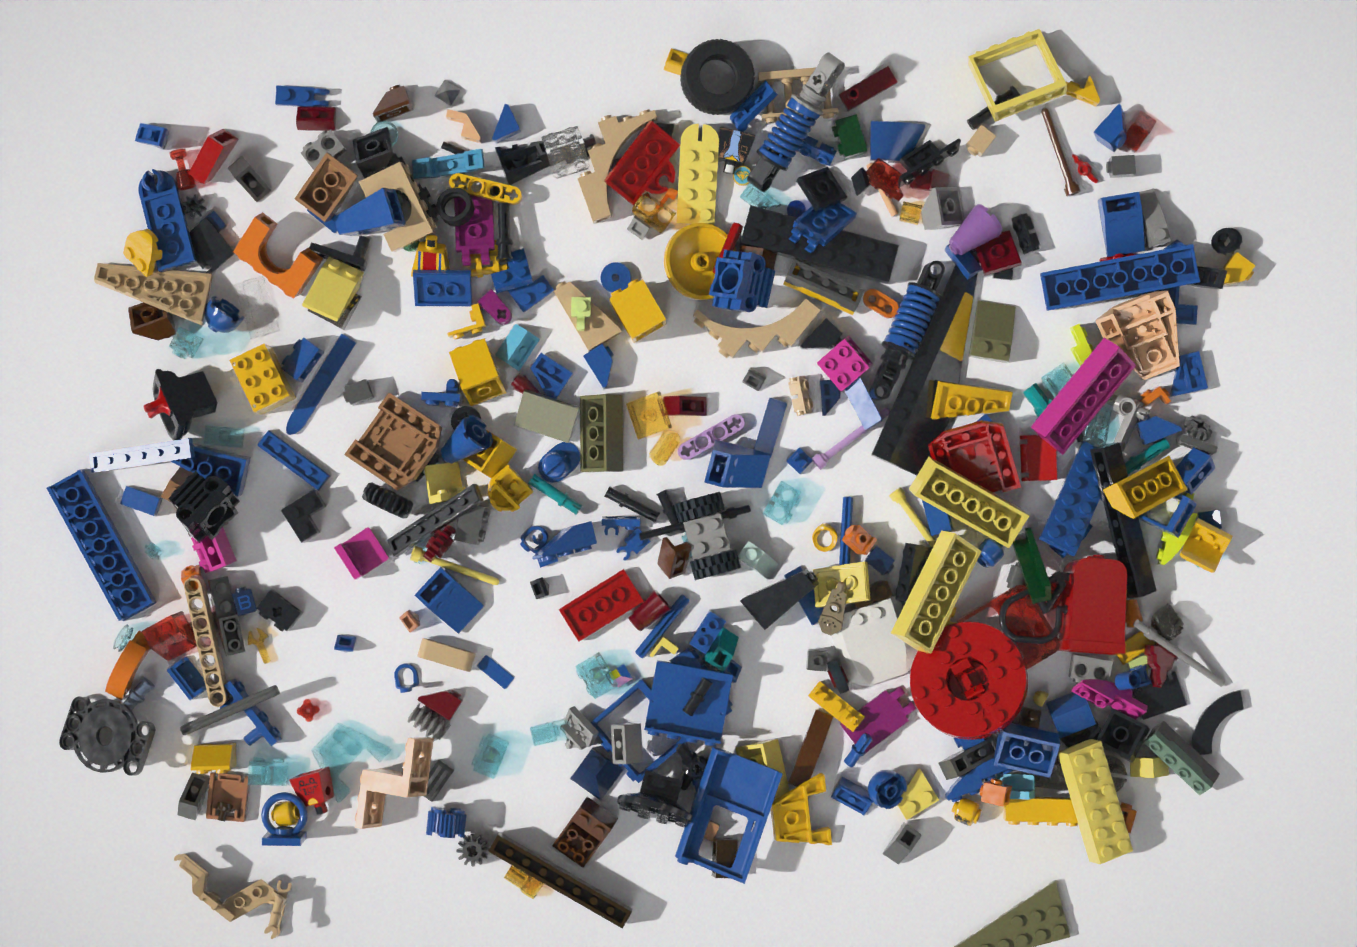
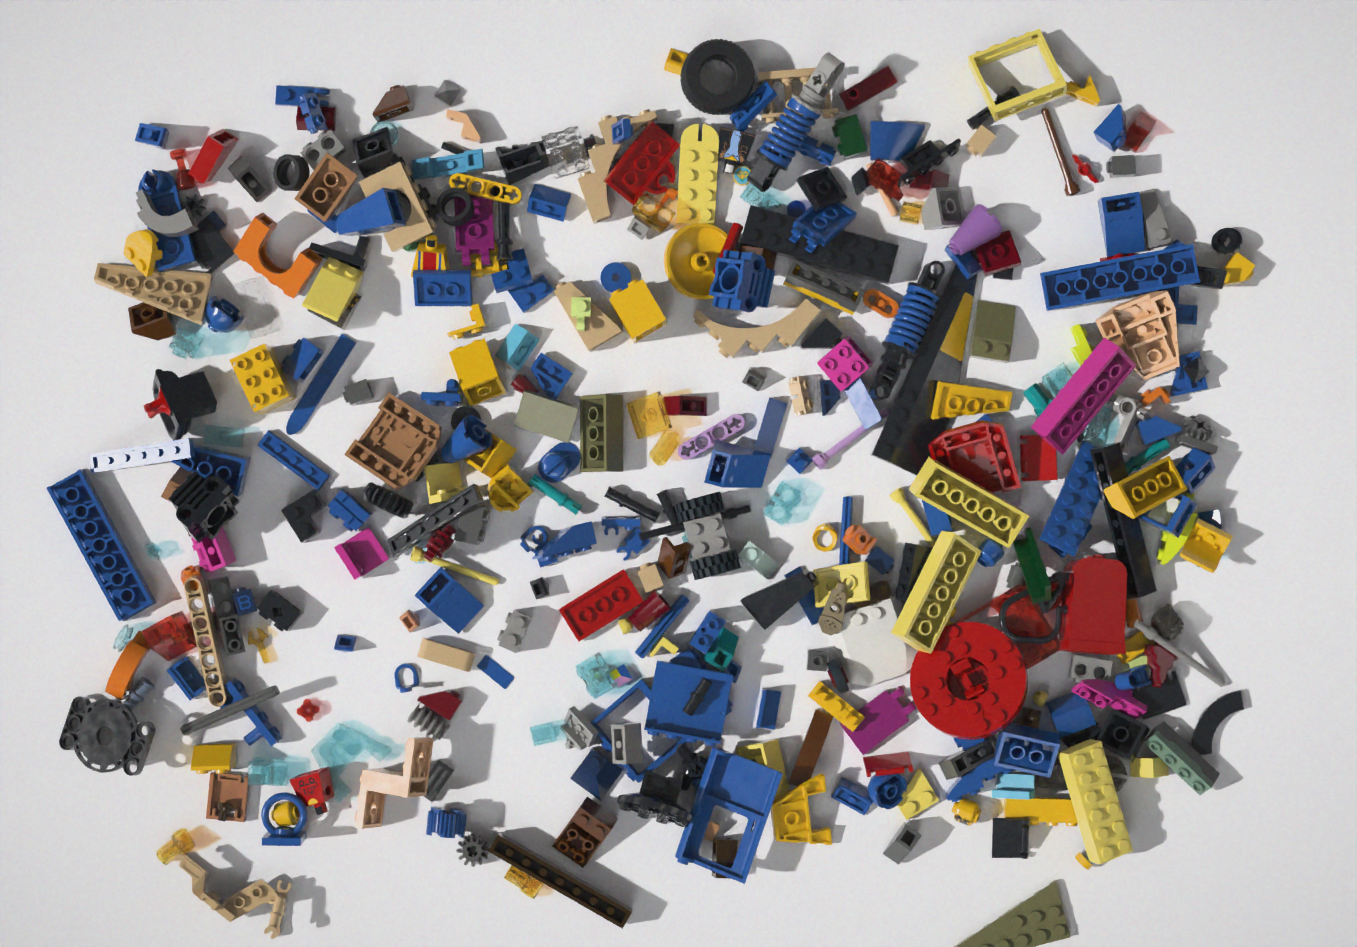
blue slope [120,486,163,516] -> none
dark grey slope [177,772,210,821] -> none
clear light blue brick [471,733,510,779] -> none
magenta piece [477,289,512,325] -> none
blue slope [492,104,521,143] -> none
blue slope [583,344,614,389] -> none
blue axle [844,733,872,767] -> none
orange brick [980,779,1012,807] -> none
black hinge [1011,213,1040,255] -> none
orange bracket [1120,802,1137,834] -> none
none -> light grey arch [135,189,198,237]
none -> clear yellow piece [156,828,196,865]
none -> black tyre [273,154,310,191]
none -> blue hinge [299,93,327,134]
none -> blue brick [327,489,373,532]
none -> light grey brick [497,610,533,653]
none -> blue panel [527,184,571,222]
none -> blue plate [611,118,633,145]
none -> light yellow hinge [618,618,633,635]
none -> tan brick [637,562,664,593]
none -> blue panel [756,688,781,730]
none -> red piece [863,752,913,777]
none -> black piece [992,817,1030,859]
none -> yellow tile [1075,851,1093,870]
none -> black slope [1182,357,1209,383]

